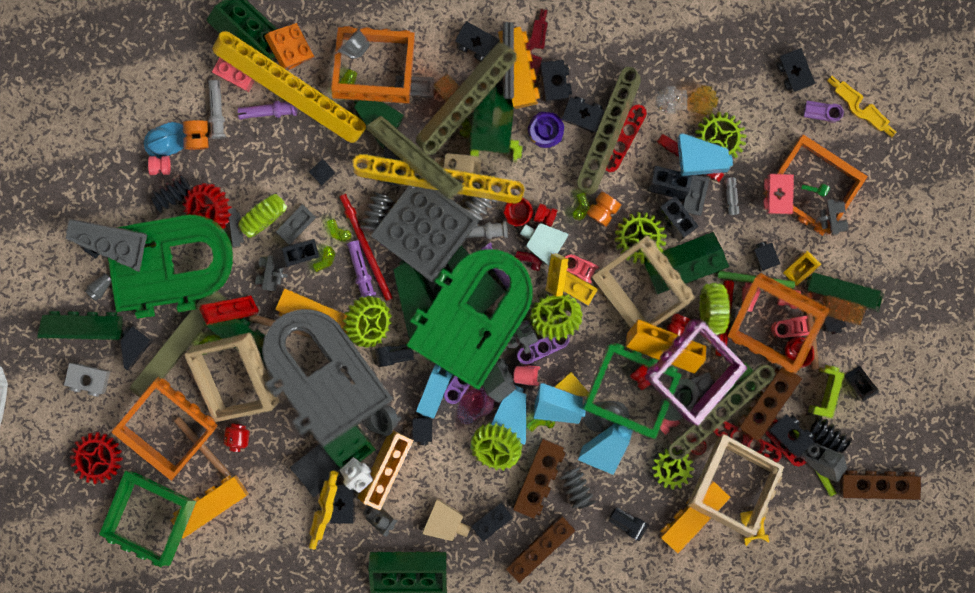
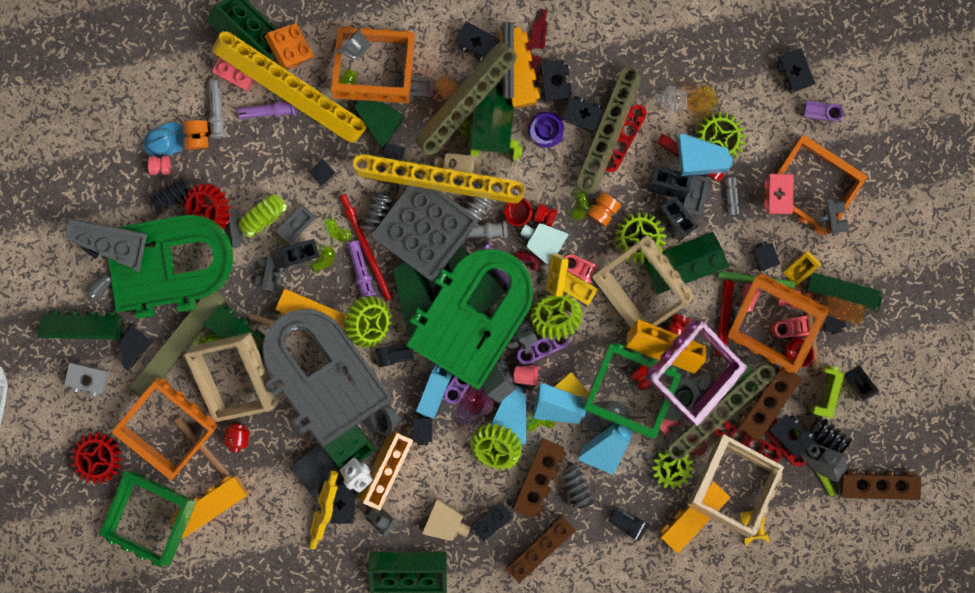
red tile [199,296,259,325] -> none
olive tile [367,116,463,200] -> none
lime gear [699,283,730,335] -> none
green hand [801,183,830,197] -> none
yellow piece [827,75,897,138] -> none

